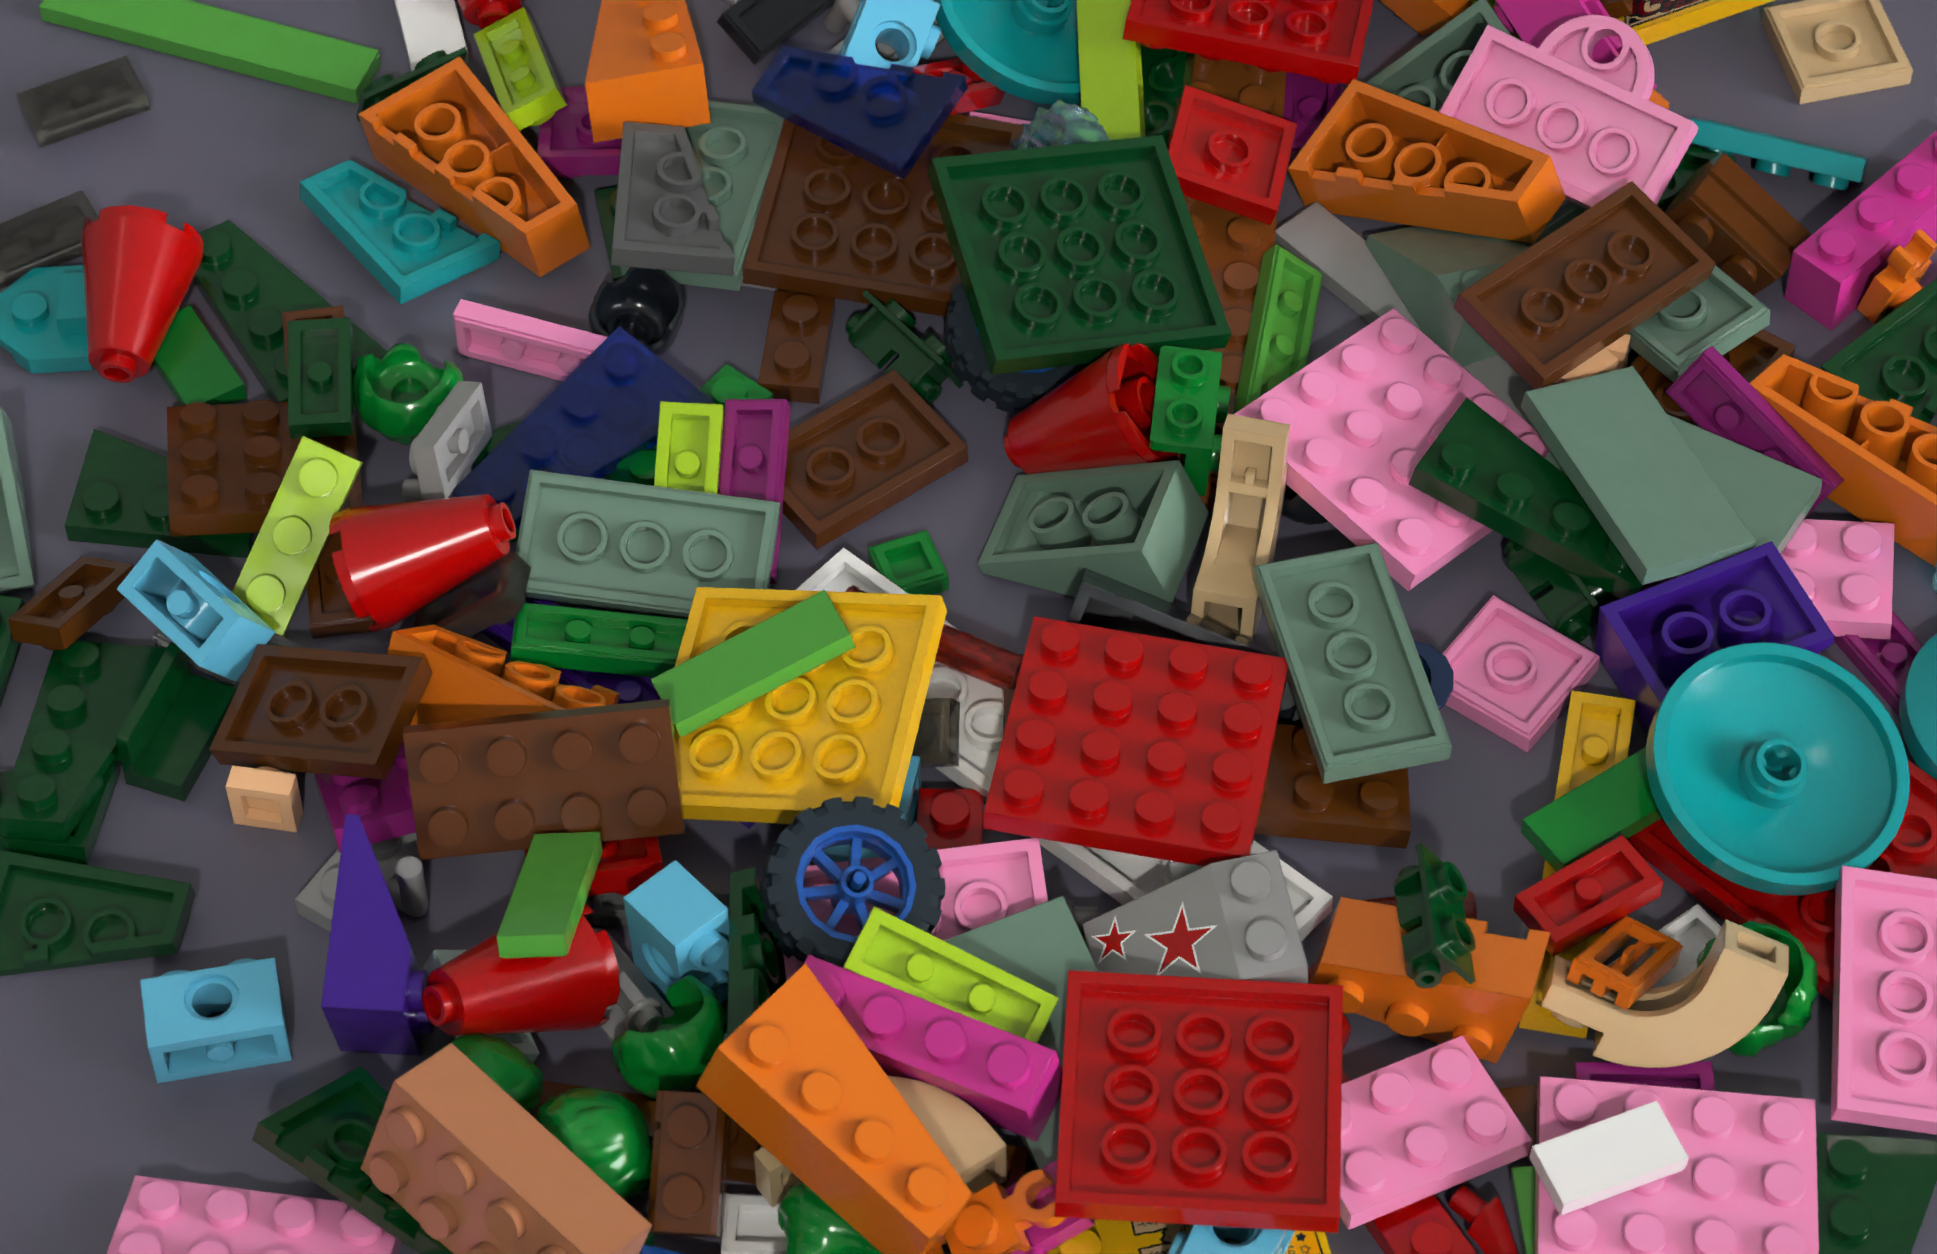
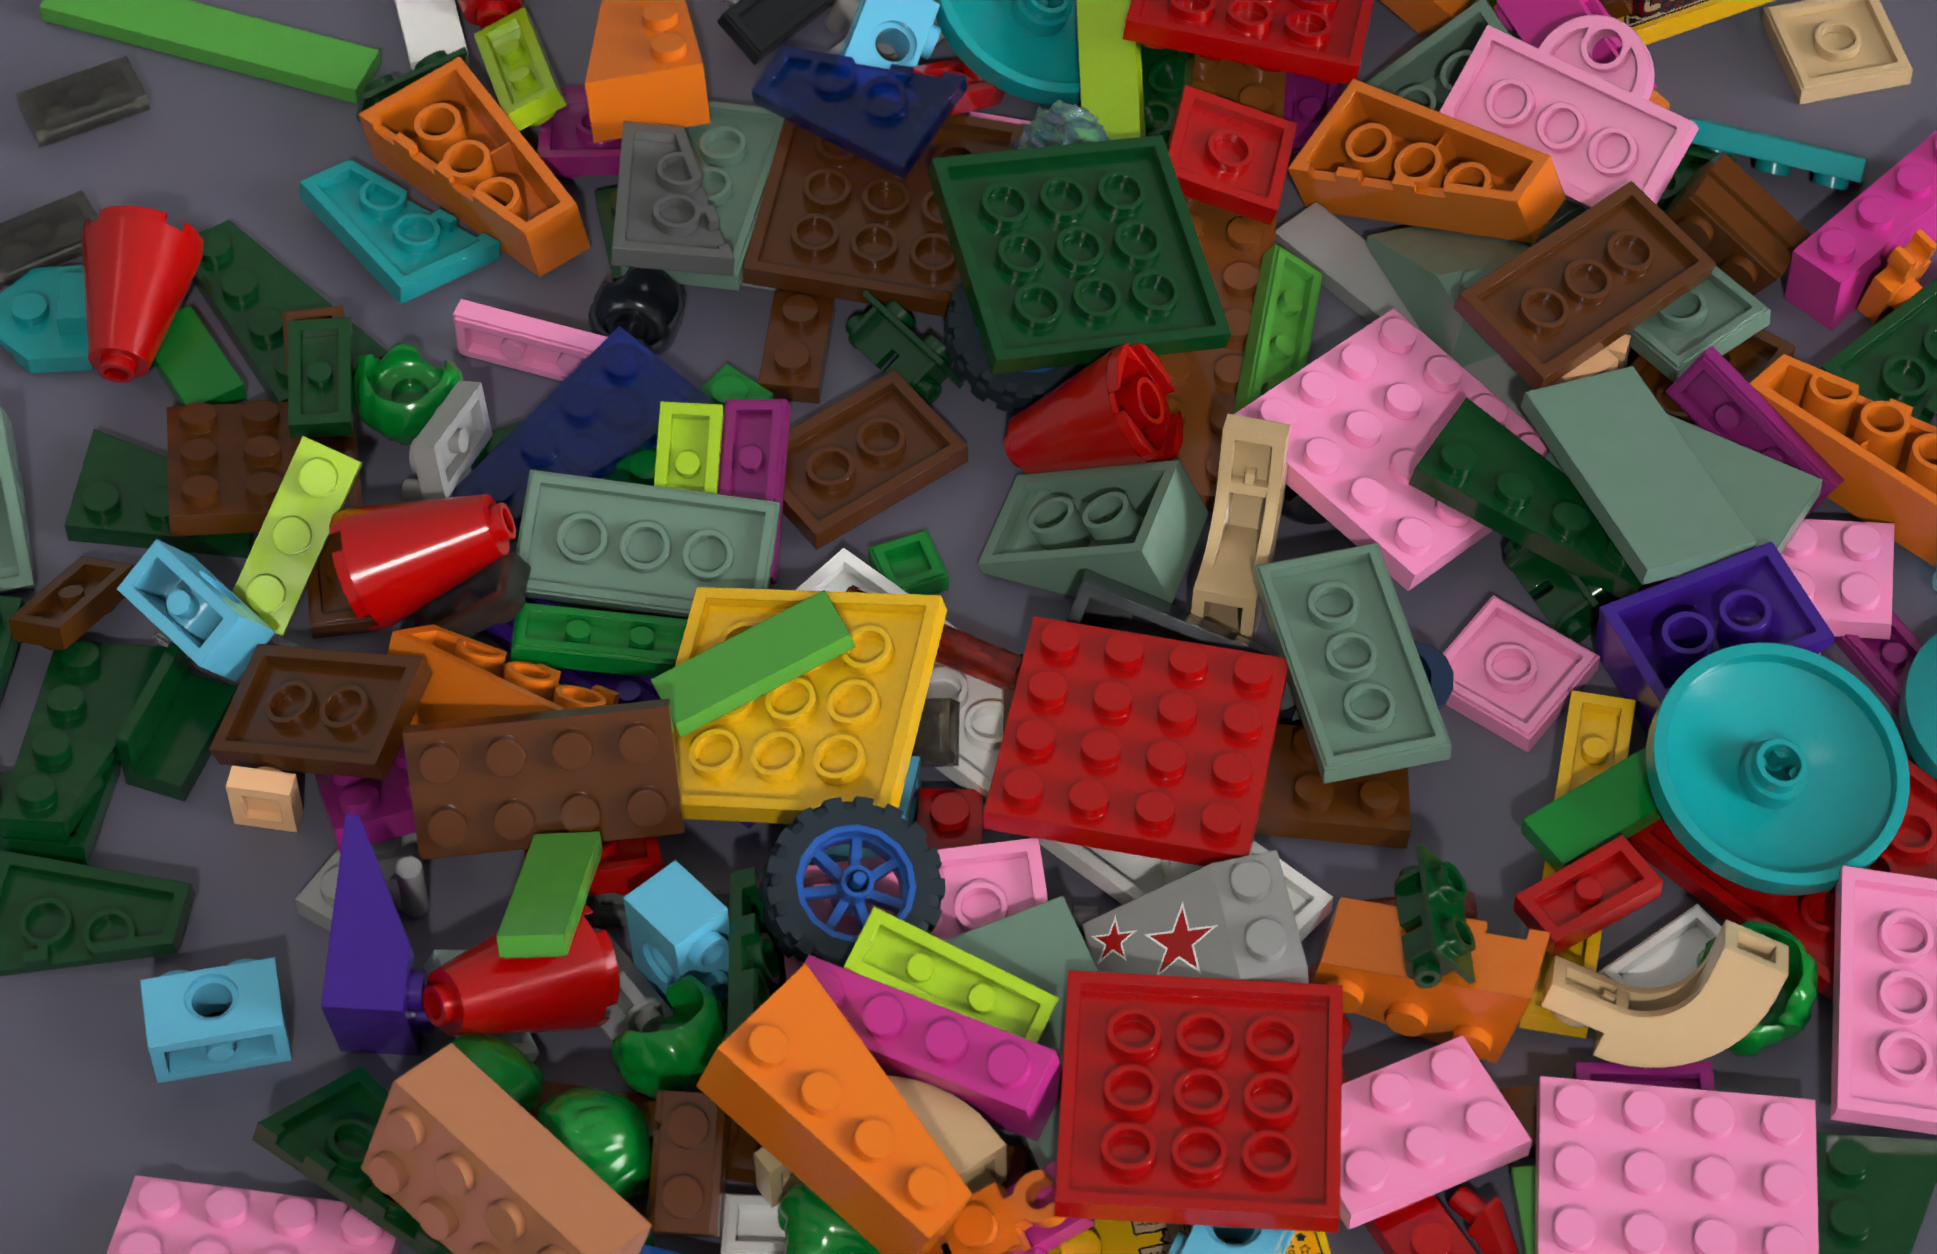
green bracket [1149,345,1231,496] -> none
white tile [1529,1101,1689,1216] -> none
orange tile [1566,916,1683,1010] -> none

